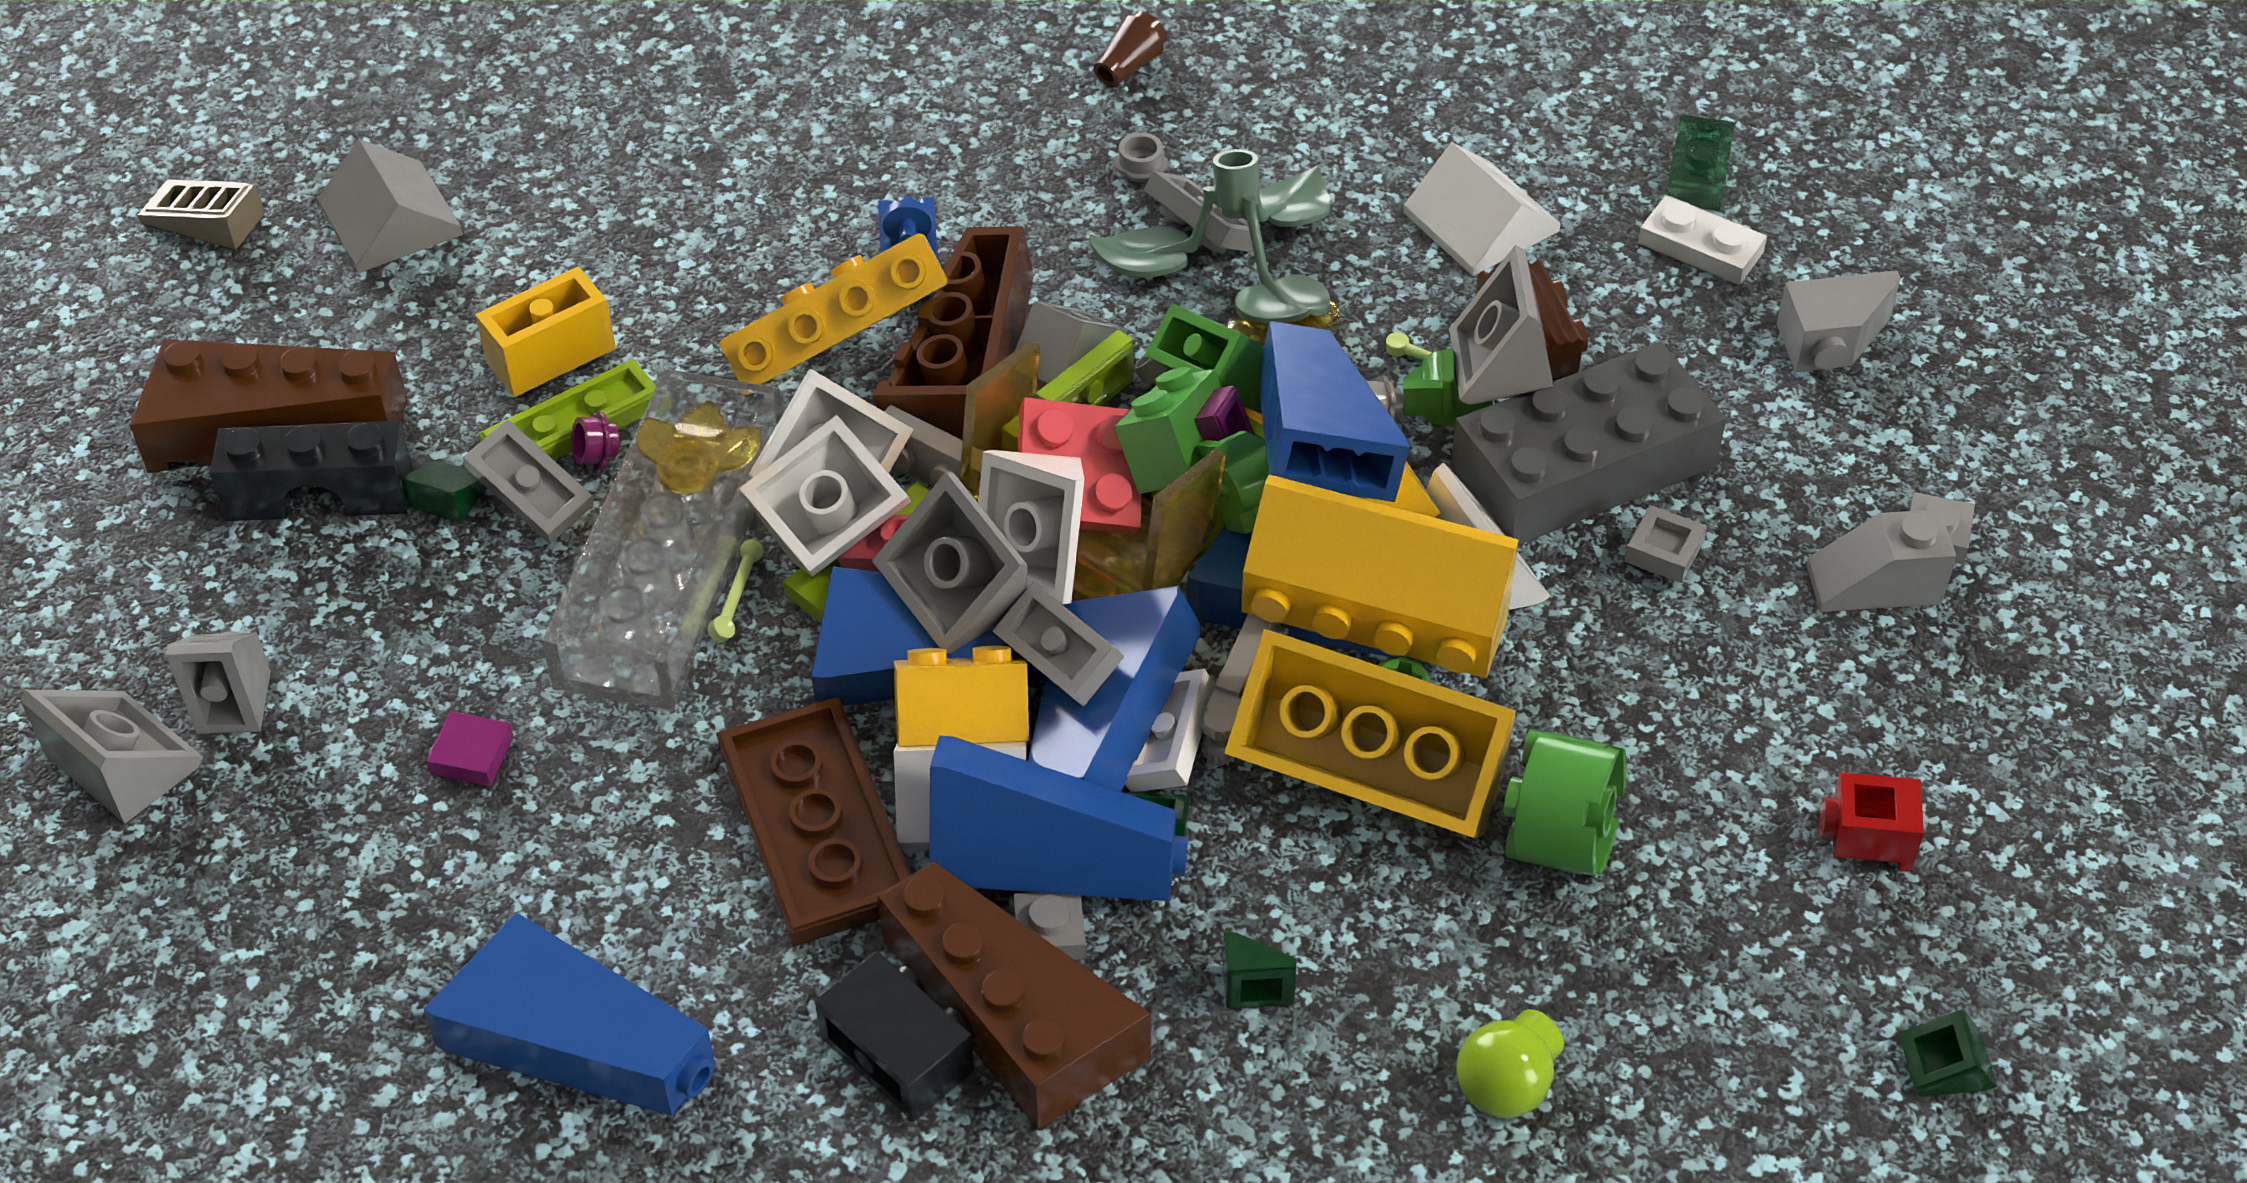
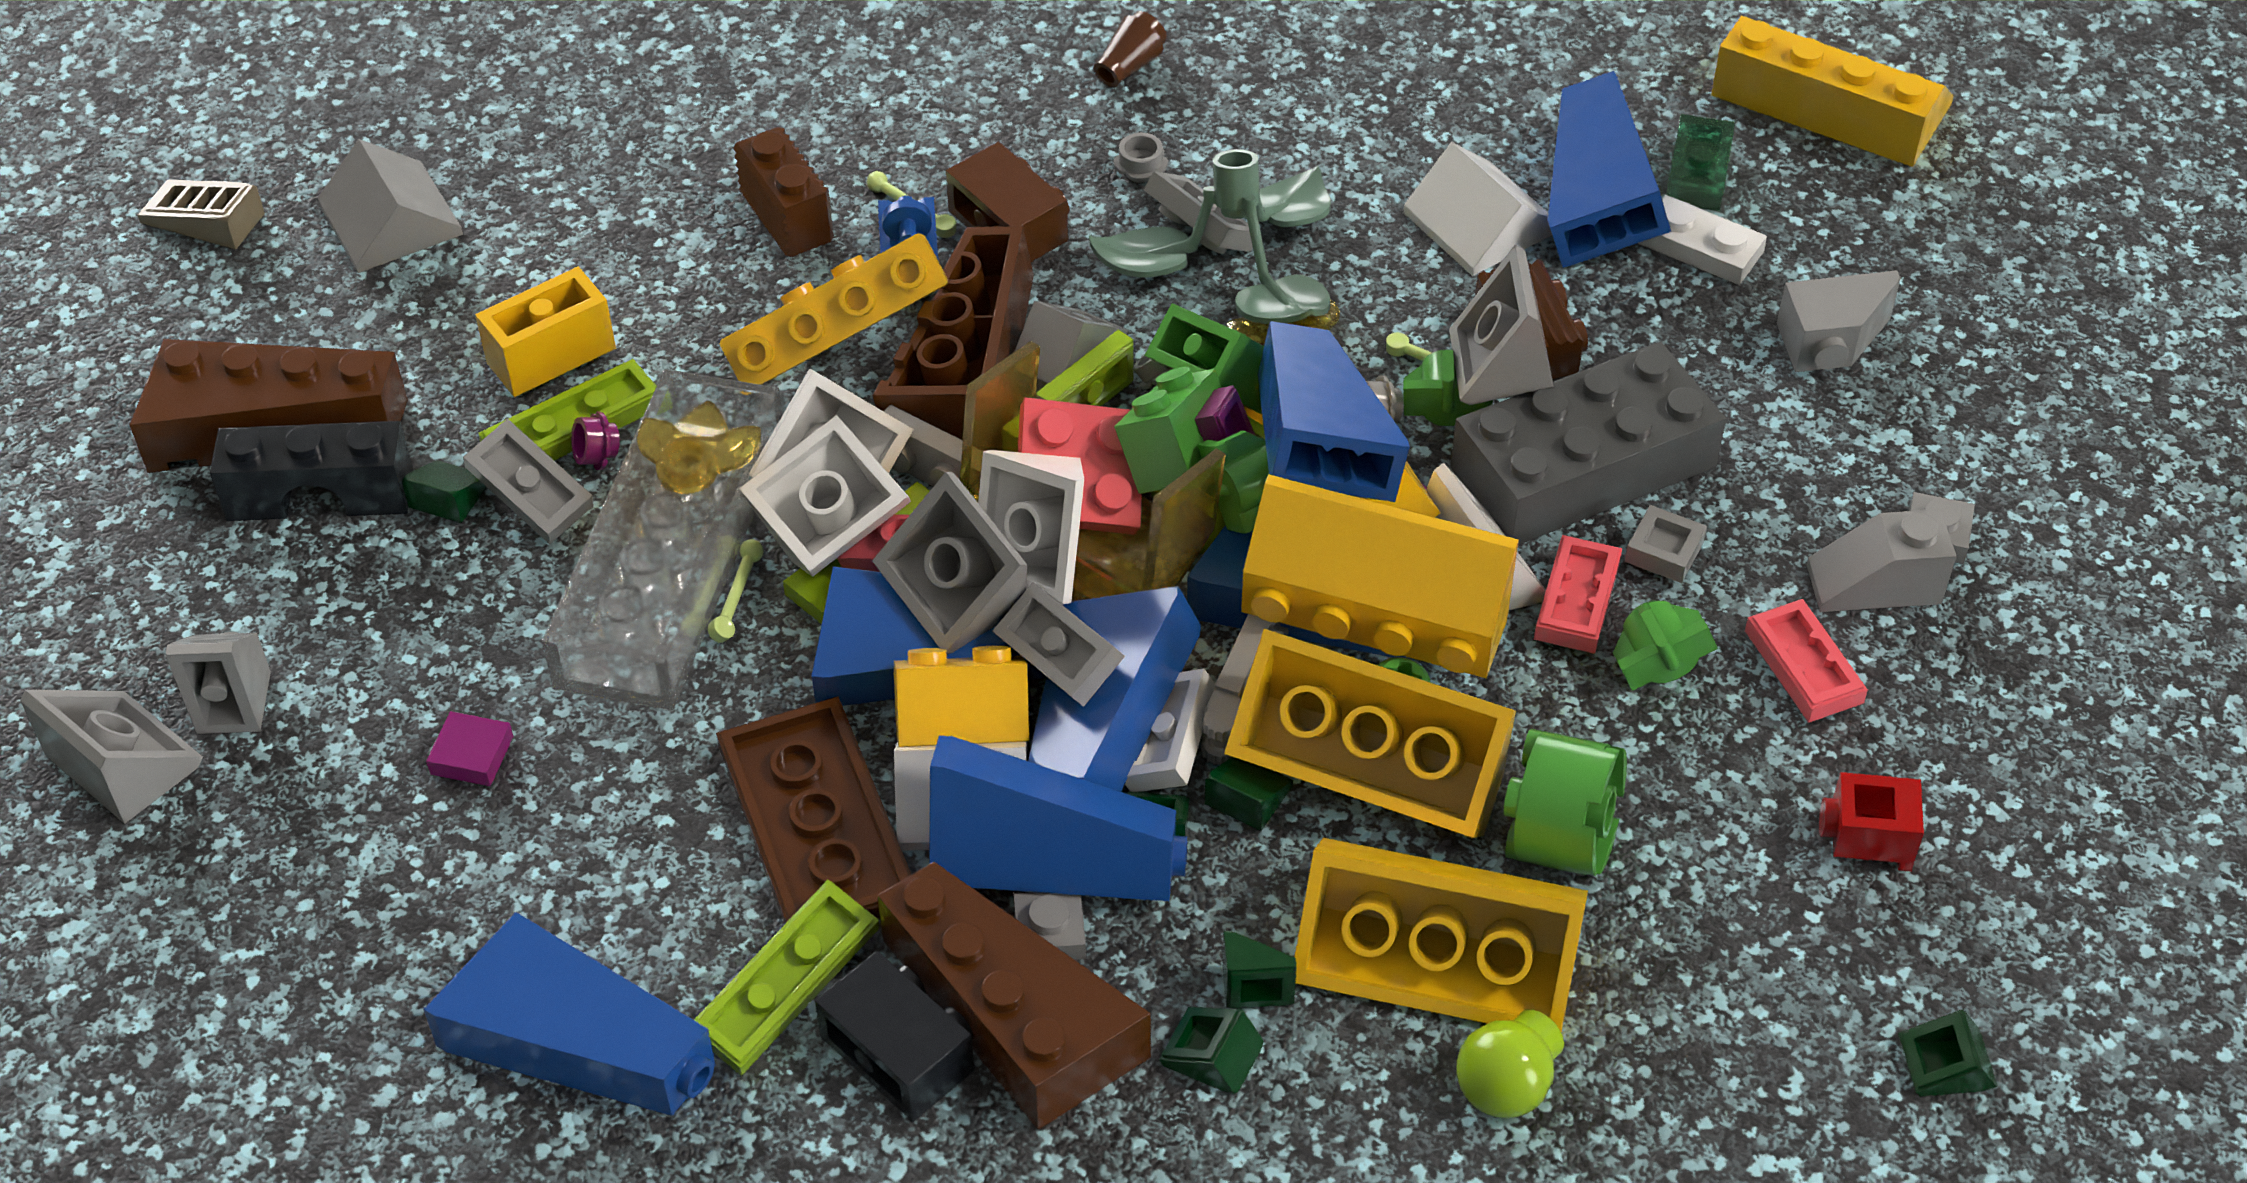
none -> lime tile [694,879,879,1076]
none -> reddish brown brick [733,127,834,257]
none -> yellowish green hinge [866,171,956,238]
none -> reddish brown brick [946,141,1070,262]
none -> dark green slope [1159,1006,1263,1093]
none -> dark green slope [1205,757,1293,831]
none -> yellow slope [1294,838,1588,1032]
none -> coral plate [1534,535,1623,654]
none -> blue slope [1548,71,1671,268]
none -> bright green piece [1613,601,1718,691]
none -> yellow slope [1711,15,1954,167]
none -> coral plate [1745,599,1868,723]

